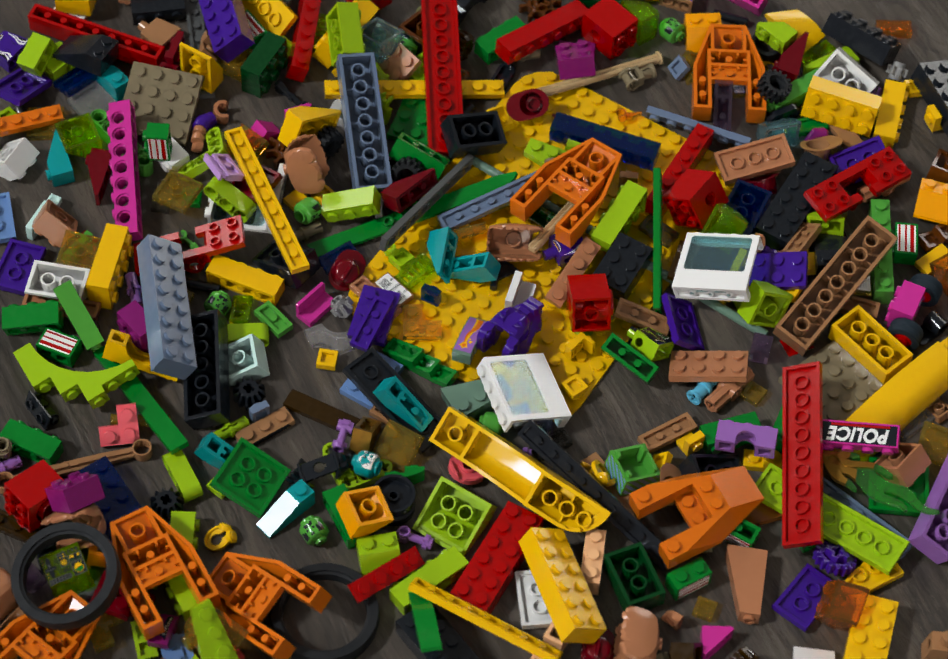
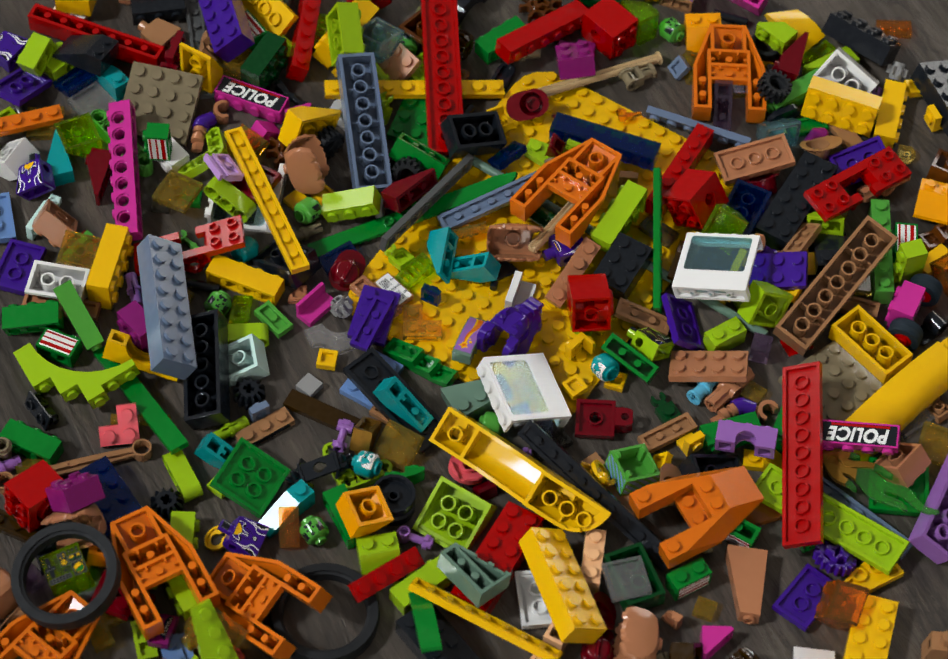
none -> clear yellow tile [15,459,43,474]
none -> dark purple torso [16,153,56,201]
none -> brick [214,75,290,124]
none -> dark purple torso [217,516,270,557]
none -> teal head [230,235,259,263]
none -> clear orange plate [278,506,300,548]
none -> nougat tile [288,285,307,304]
none -> light grey tile [296,373,323,398]
none -> sand green wedge [437,542,512,608]
none -> dark red slope [472,480,498,500]
none -> clear blue plate [487,141,527,171]
none -> dark red slope [545,133,566,157]
none -> dark red plate [575,399,633,440]
none -> teal head [591,353,620,382]
none -> dark red piece [593,591,616,630]
none -> clear tile [601,555,652,603]
none -> yellow tile [604,372,628,393]
none -> dark green plate [650,392,681,424]
none -> lime brick [703,316,747,351]
none -> nougat piece [710,397,779,425]
none -> lime brick [893,239,929,288]
none -> clear yellow tile [897,144,916,164]

